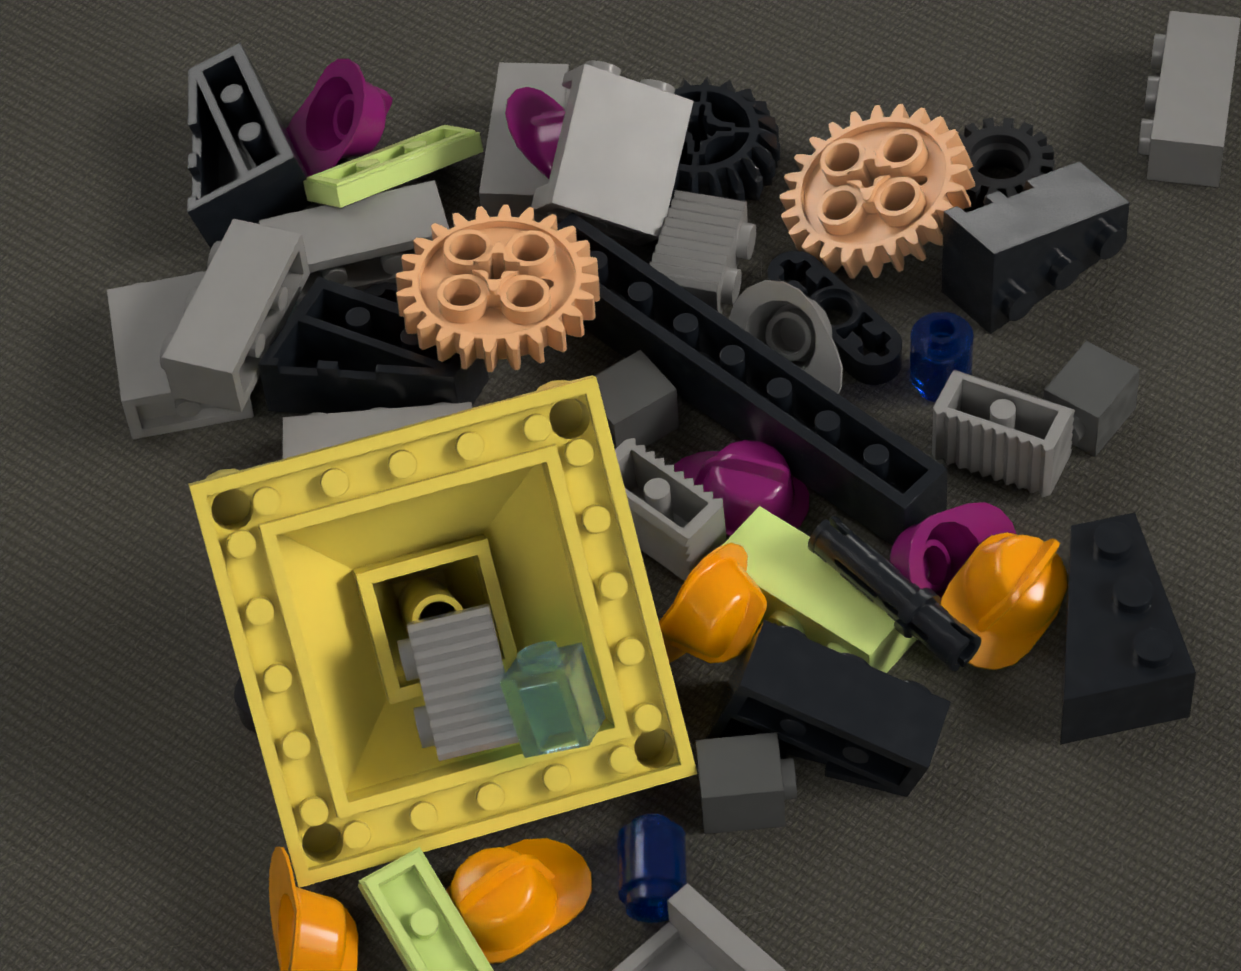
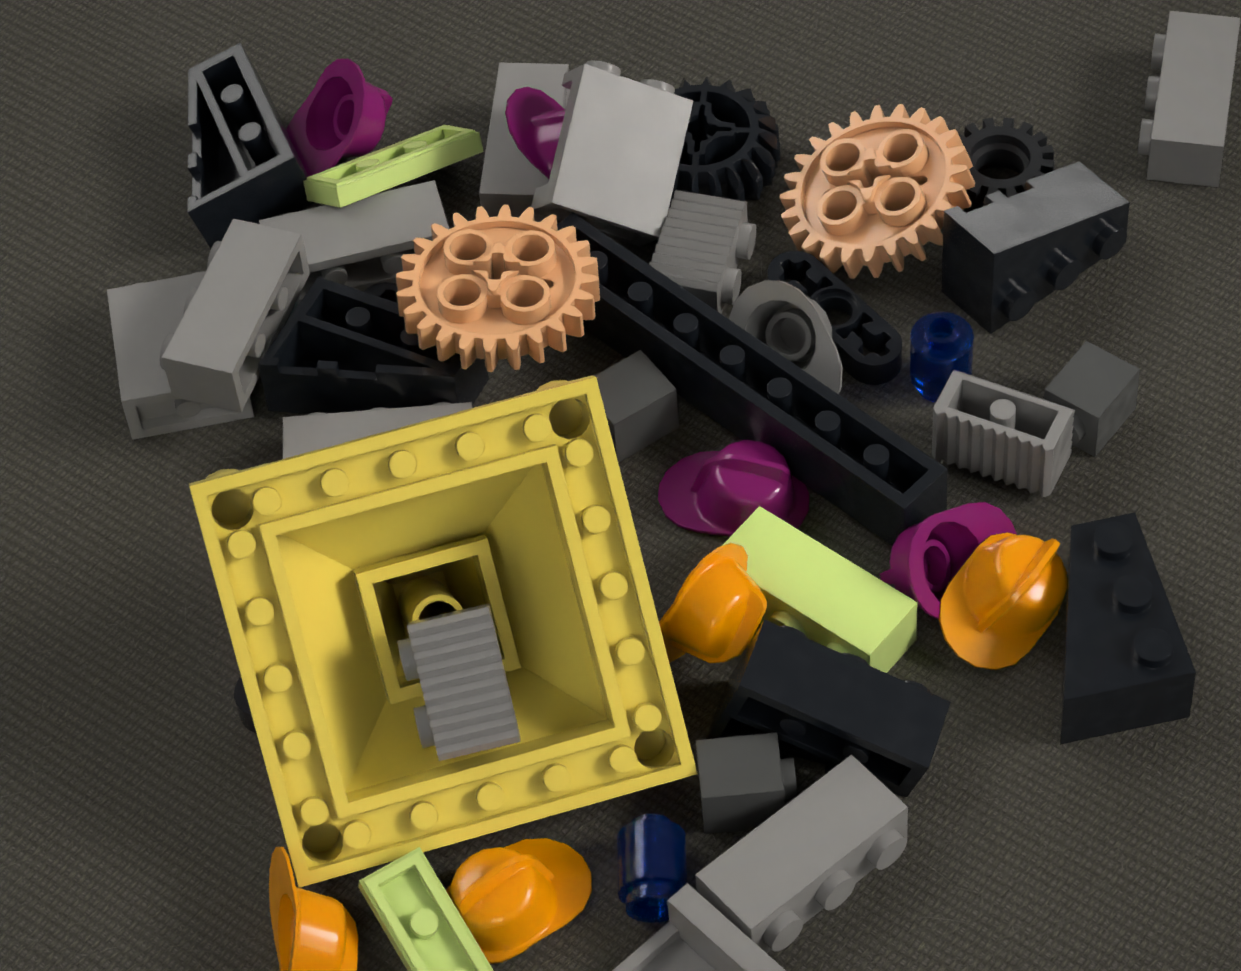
clear light blue brick [500,641,606,758] -> none
light grey brick [615,438,727,581] -> none
black pin [808,516,982,671] -> none
none -> light grey brick [695,754,908,953]

